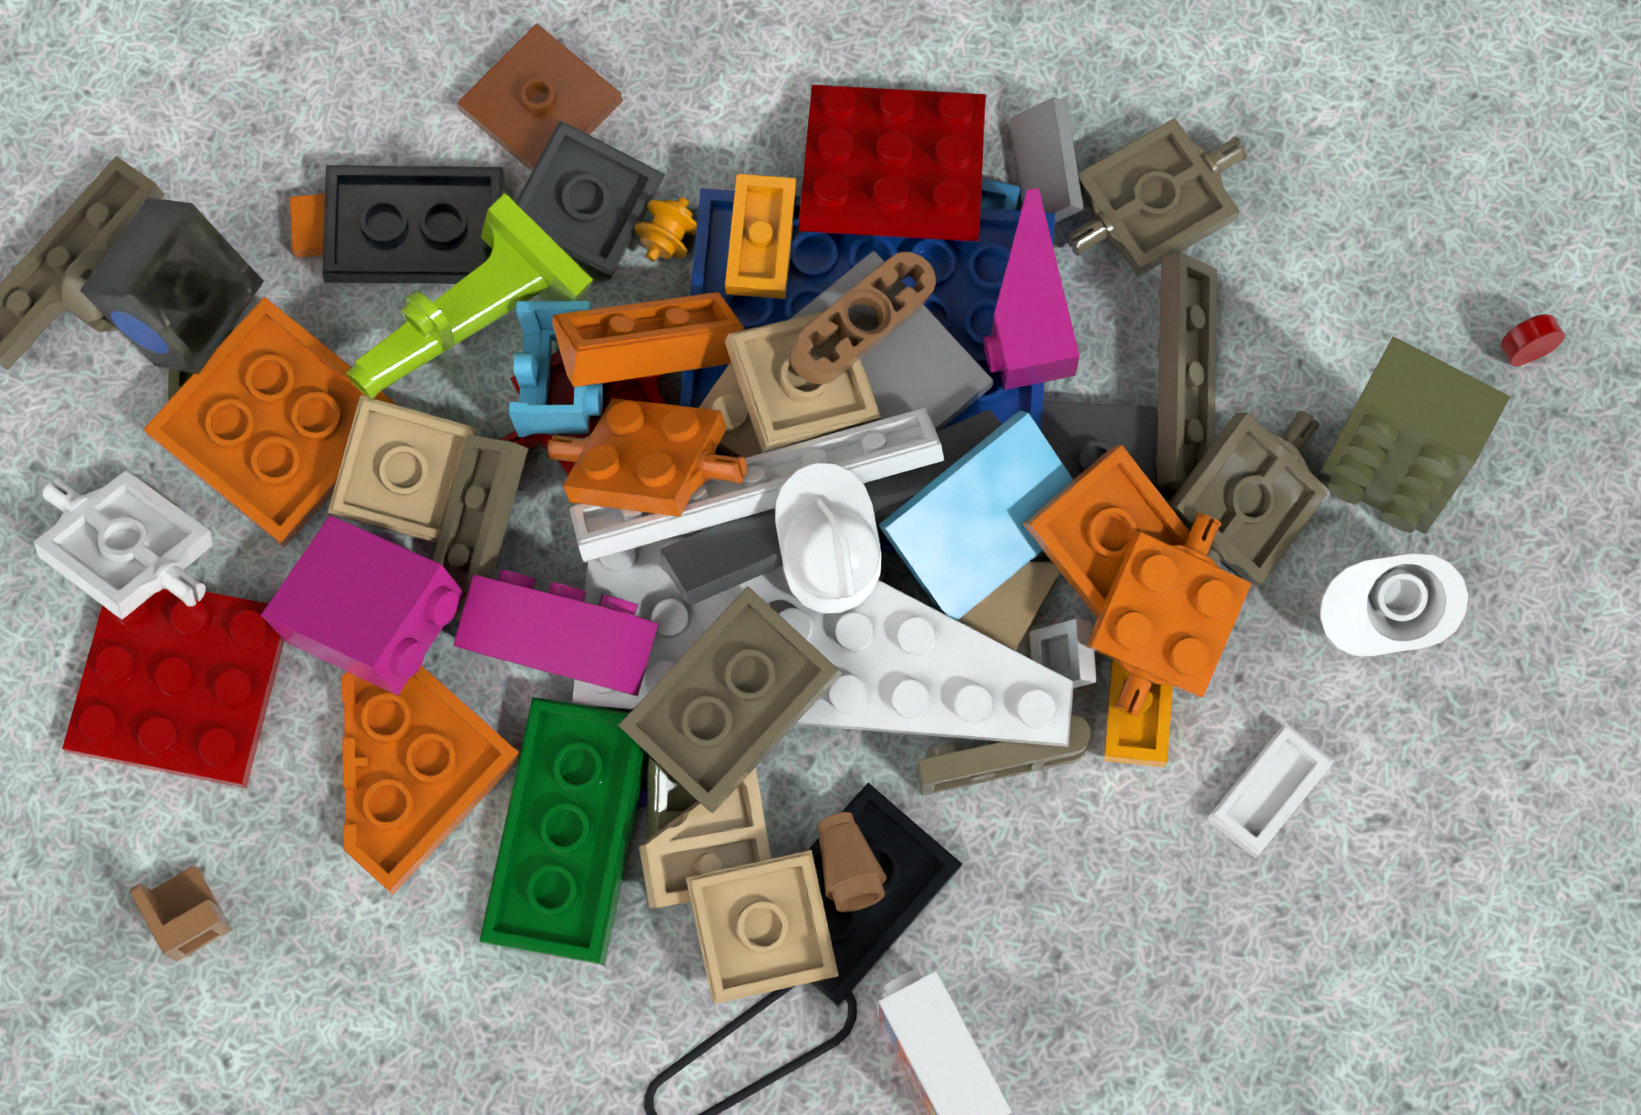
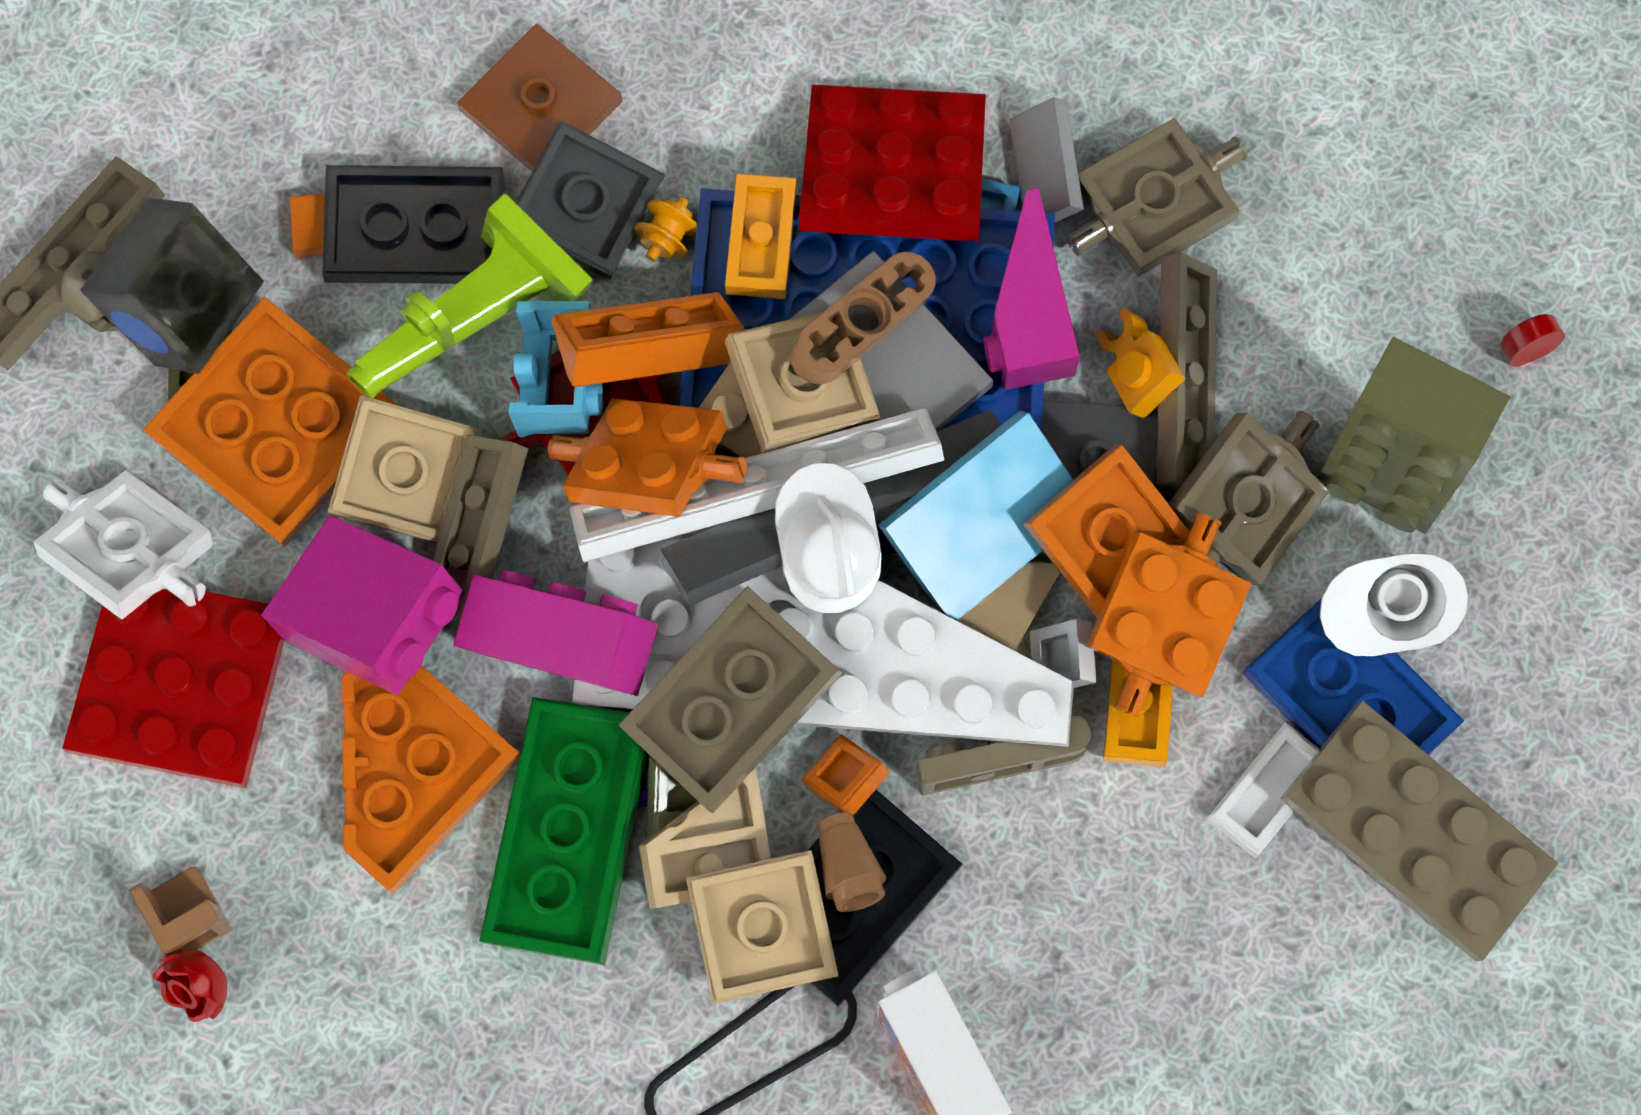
none -> red plate [153,949,227,1022]
none -> orange tile [801,734,890,815]
none -> light orange plate [1097,308,1185,418]
none -> blue tile [1242,599,1464,755]
none -> dark tan plate [1280,701,1558,962]

